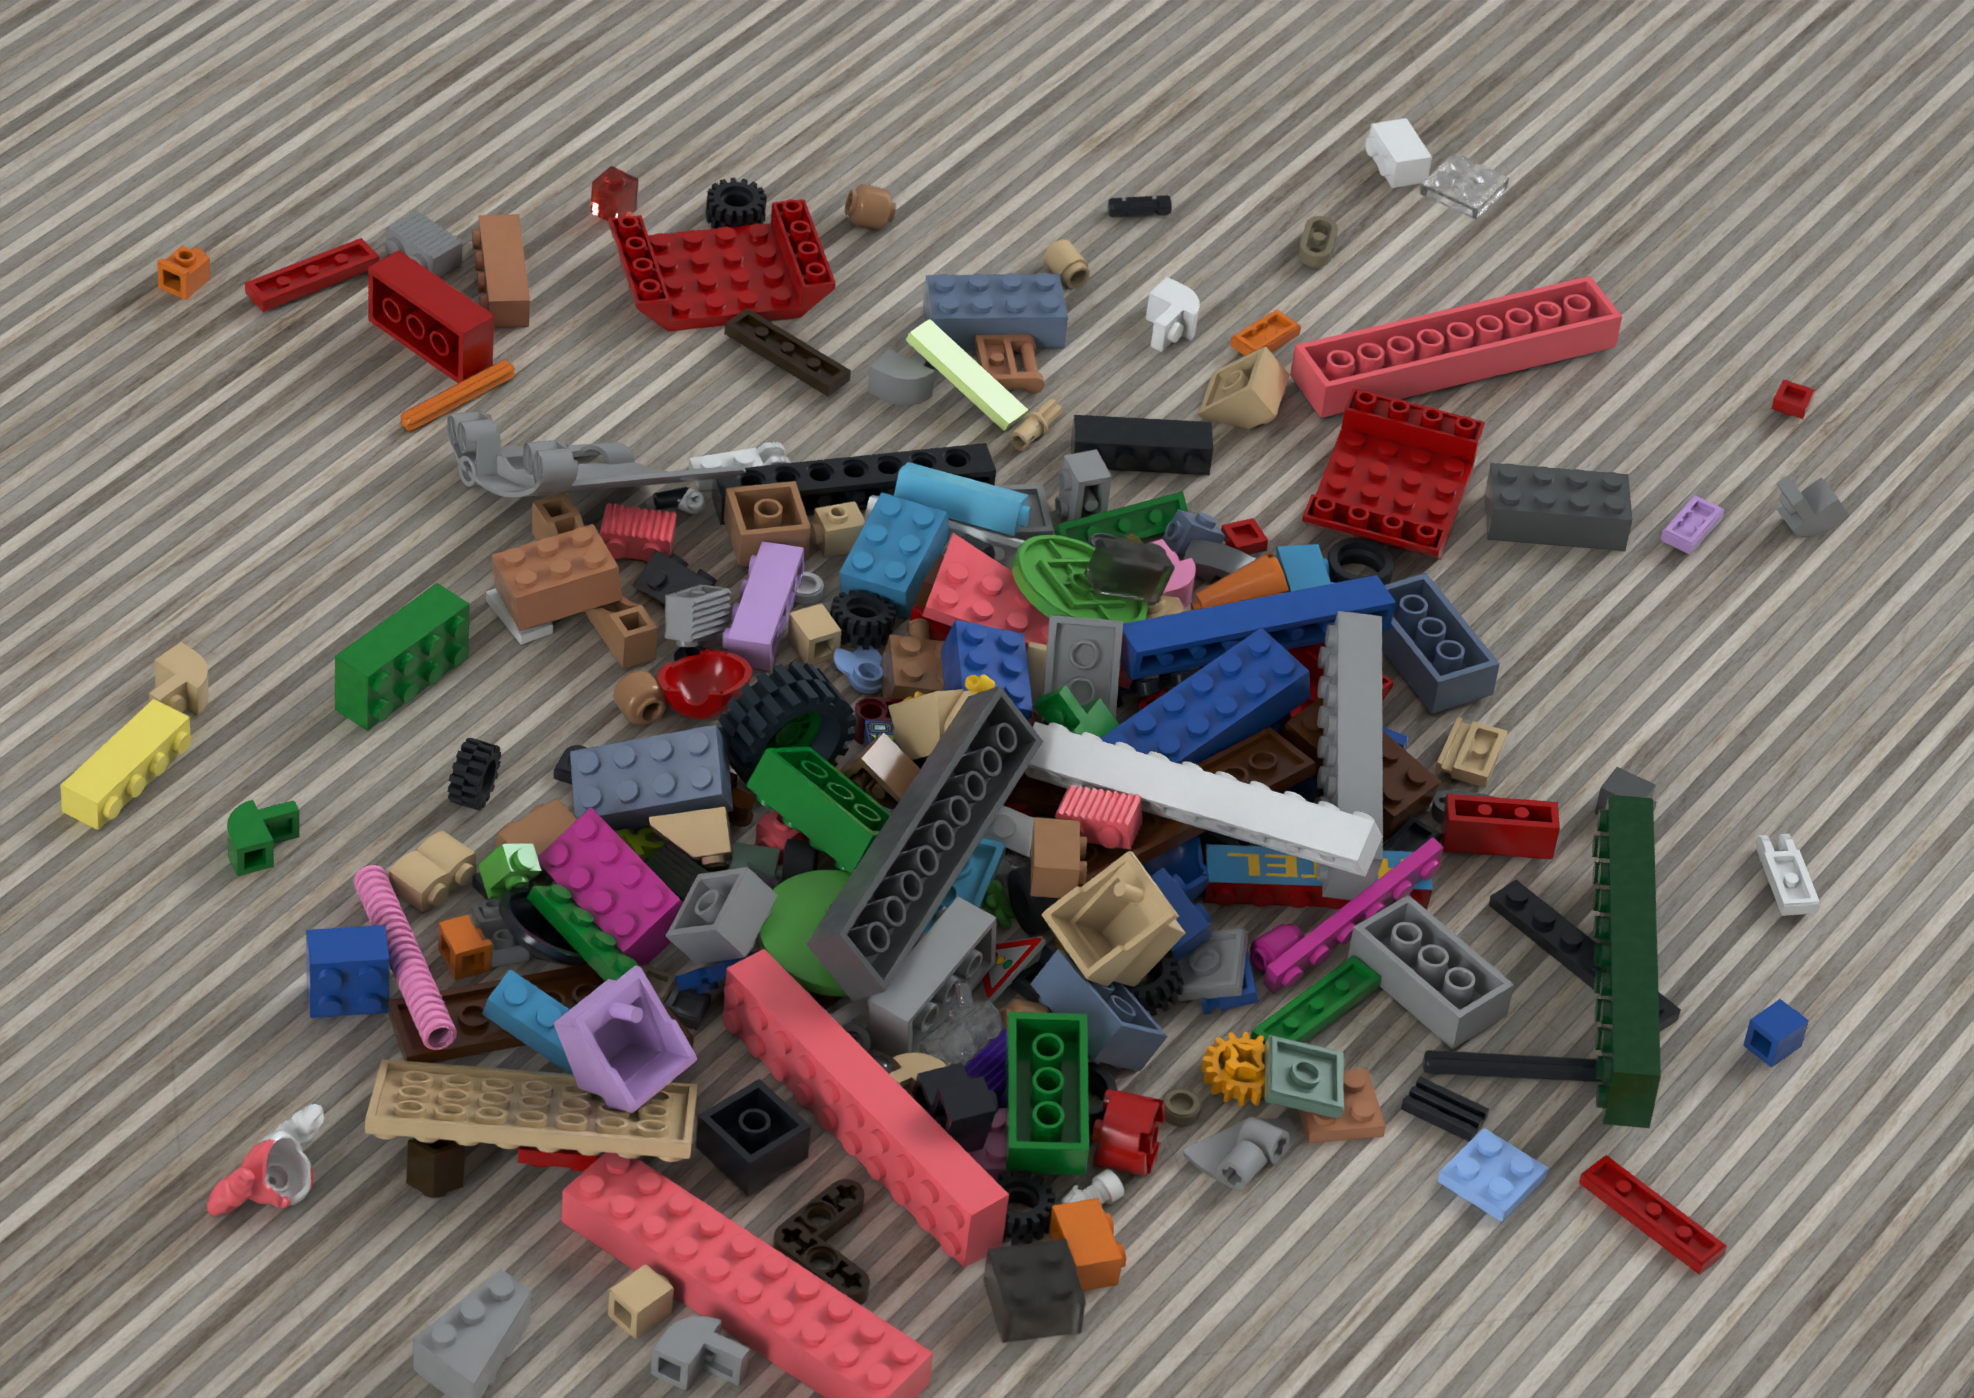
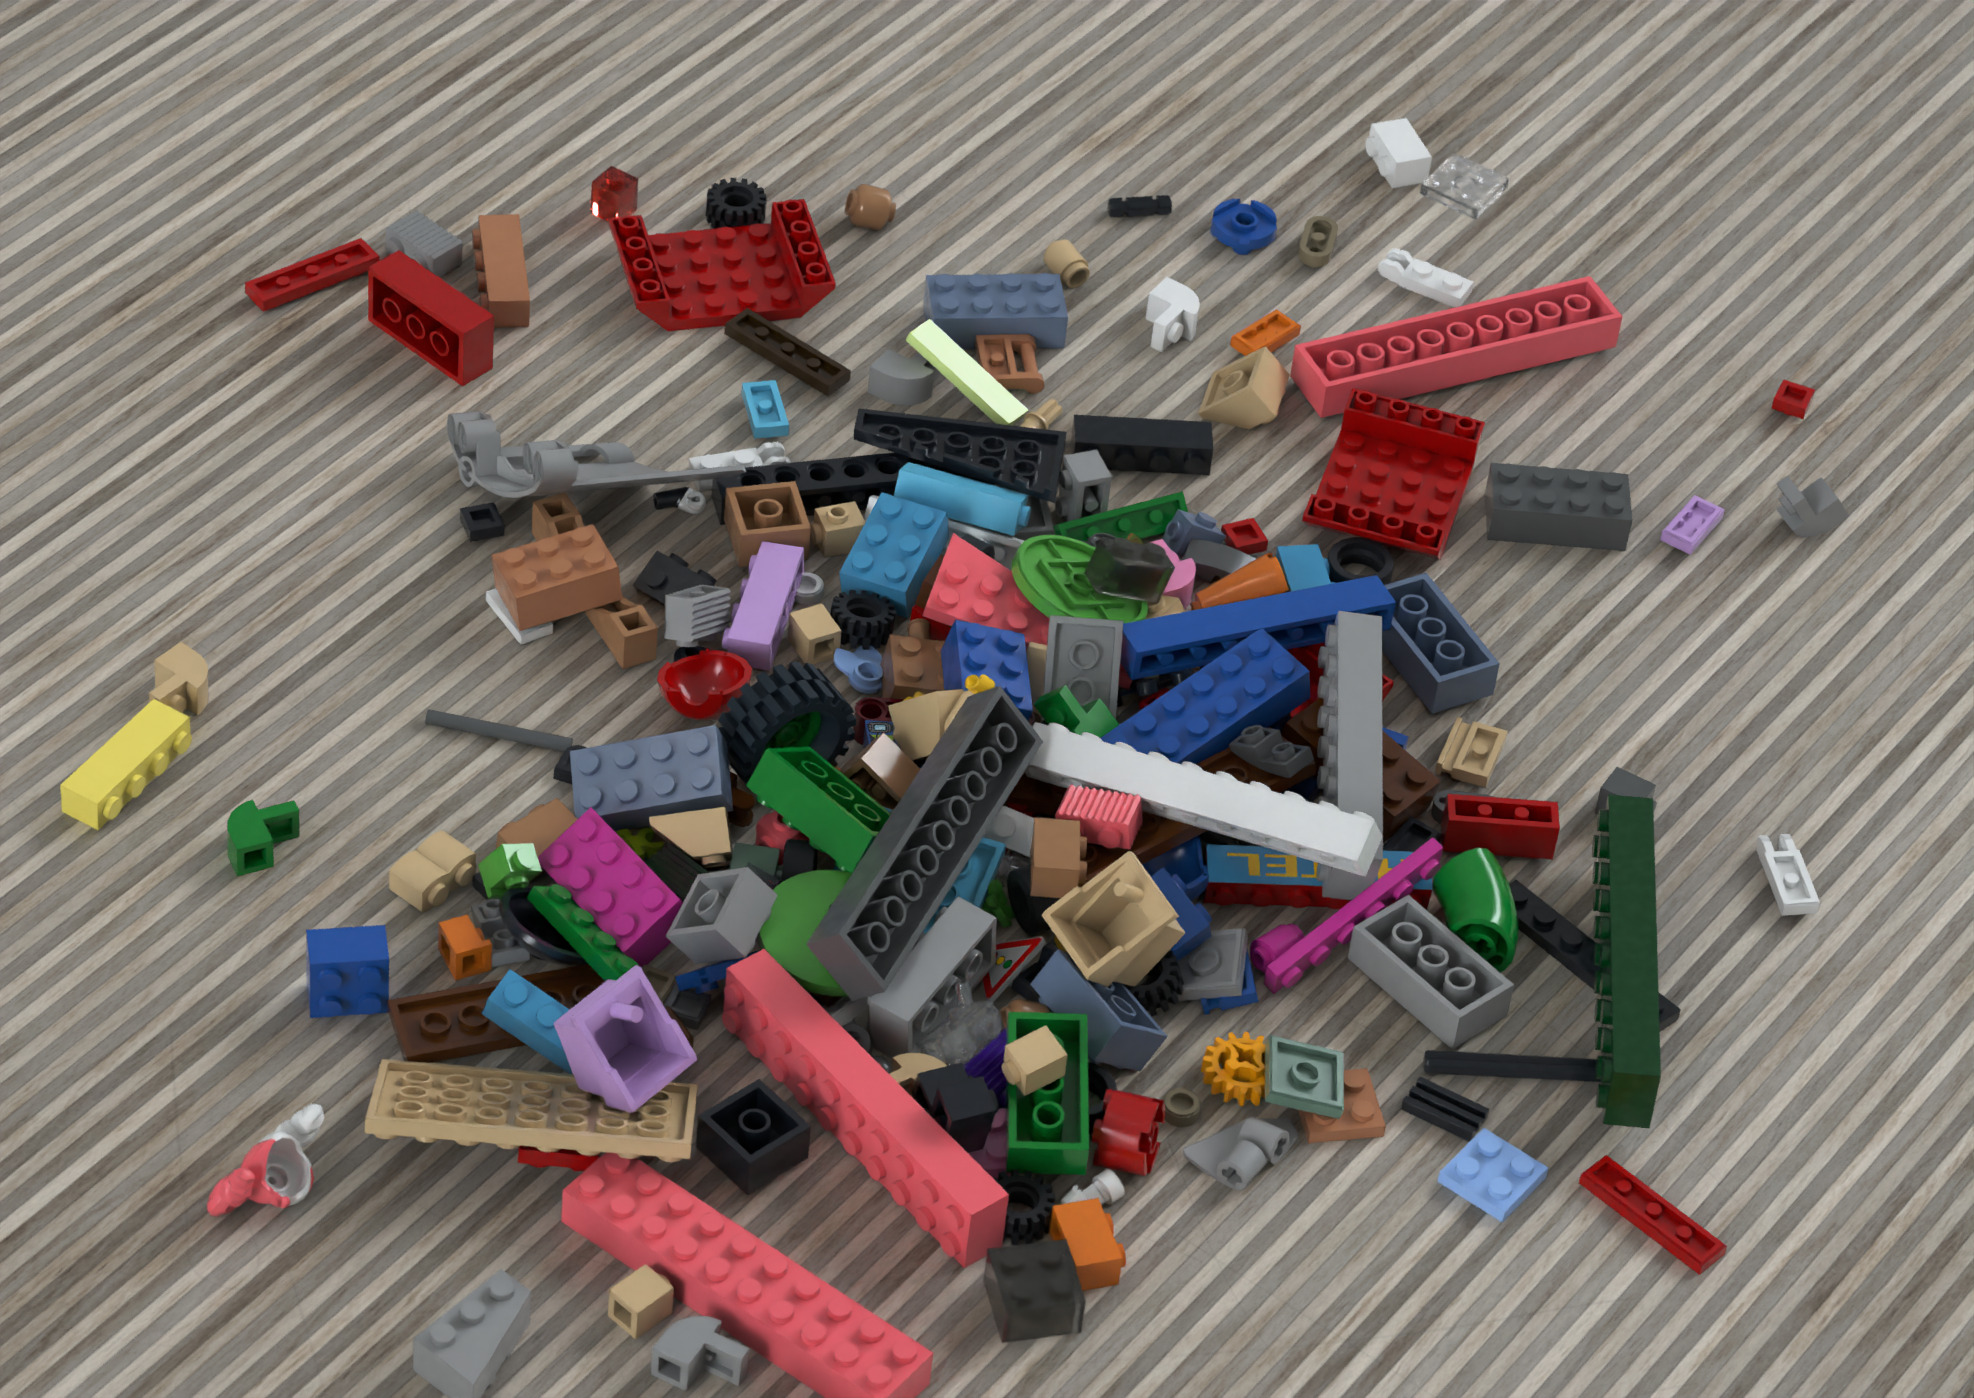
orange brick [157,245,210,300] -> none
green brick [335,583,470,731] -> none
bright pink piece [353,865,457,1050] -> none
orange axle [400,360,515,431] -> none
dark brown brick [406,1138,465,1198] -> none
black tyre [448,737,501,811] -> none
coral brick [599,503,677,563] -> none
medium nougat head [613,670,667,725] -> none
dark brown beam [773,1179,870,1305] -> none
green plate [1250,956,1382,1045] -> none
blue brick [1743,999,1809,1068] -> none
none -> dark grey bar [425,709,573,752]
none -> black plate [460,502,505,542]
none -> medium azure plate [741,380,789,438]
none -> black wing [854,408,1066,503]
none -> tan brick [1002,1025,1067,1096]
none -> blue plate [1210,199,1277,255]
none -> dark grey slope [1229,725,1314,778]
none -> white hinge [1377,248,1474,308]
none -> green brick [1432,848,1518,972]

